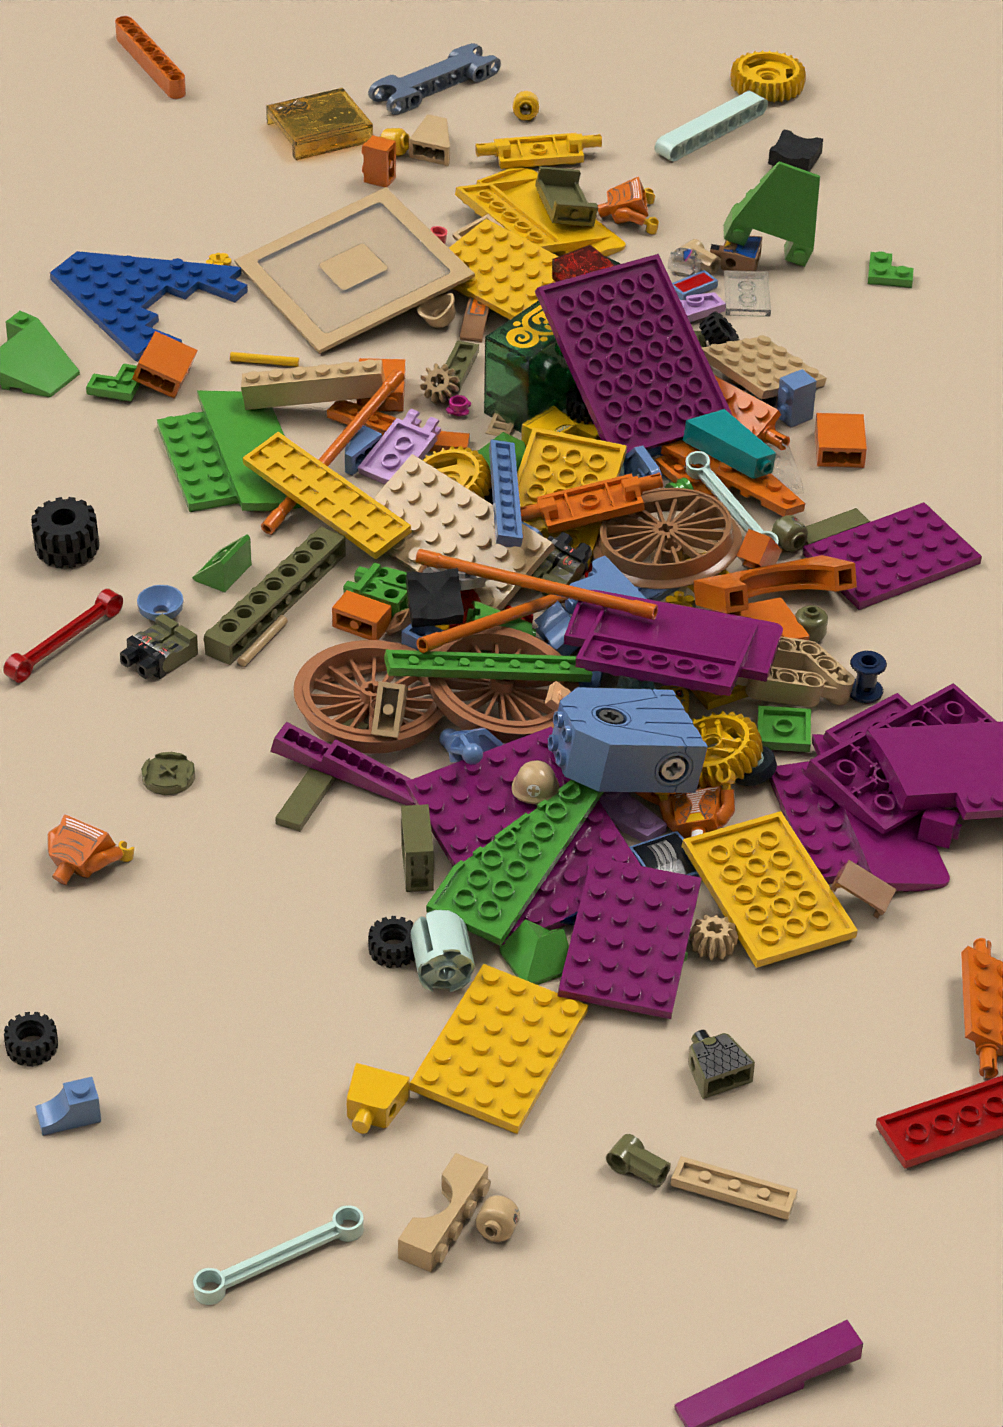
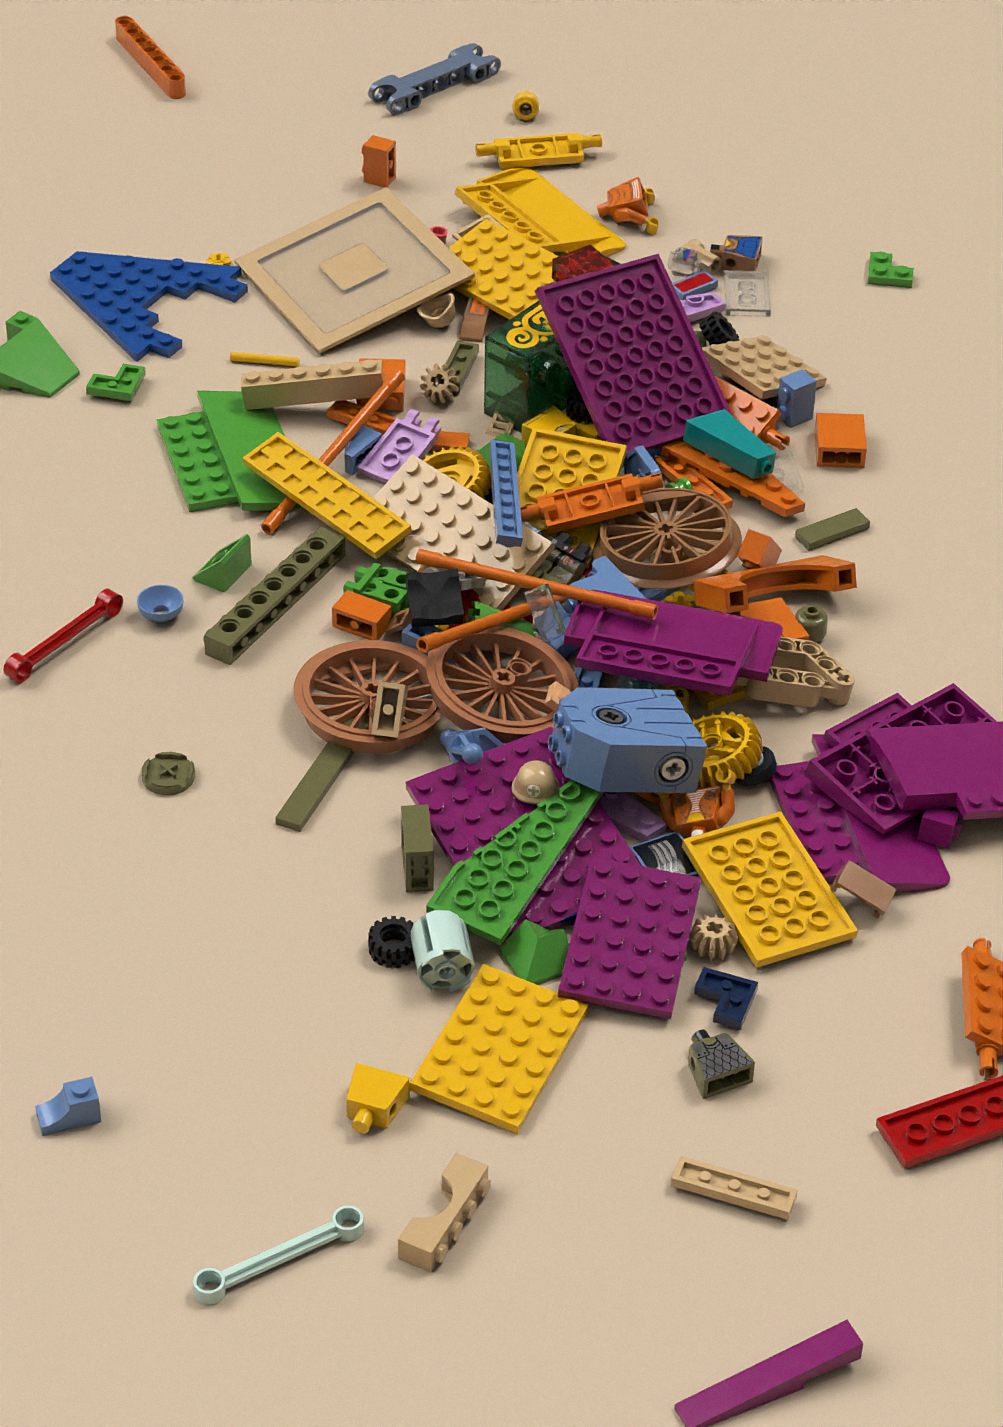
black tyre [4,1012,58,1066] -> none
black wheel [31,497,100,568] -> none
orange torso [48,814,135,885] -> none
hips [120,613,198,679] -> none
orange brick [132,331,198,399] -> none
tan bar [237,615,288,667] -> none
clear yellow panel [266,87,373,160] -> none
magenta slope [270,722,415,806] -> none
yellow head [379,128,410,156] -> none
bright green plate [384,650,593,682] -> none
tan slope [409,114,450,166] -> none
dark pink plate [446,395,471,416] -> none
tan head [476,1195,520,1242] -> none
olive panel [535,166,598,227] -> none
olive piece [606,1134,671,1186] -> none
light aqua beam [654,91,768,162] -> none
light aqua piece [686,451,779,546] -> none
bright green wedge [723,161,820,267] -> none
yellow gear [730,50,806,103] -> none
bright green plate [757,706,811,752] -> none
black brick [768,129,823,172] -> none
olive head [771,515,808,552] -> none
magenta plate [803,502,982,610] -> none
dark blue hose [850,651,887,703] -> none
none -> clear brick [524,583,566,643]
none -> dark blue plate [694,967,758,1030]

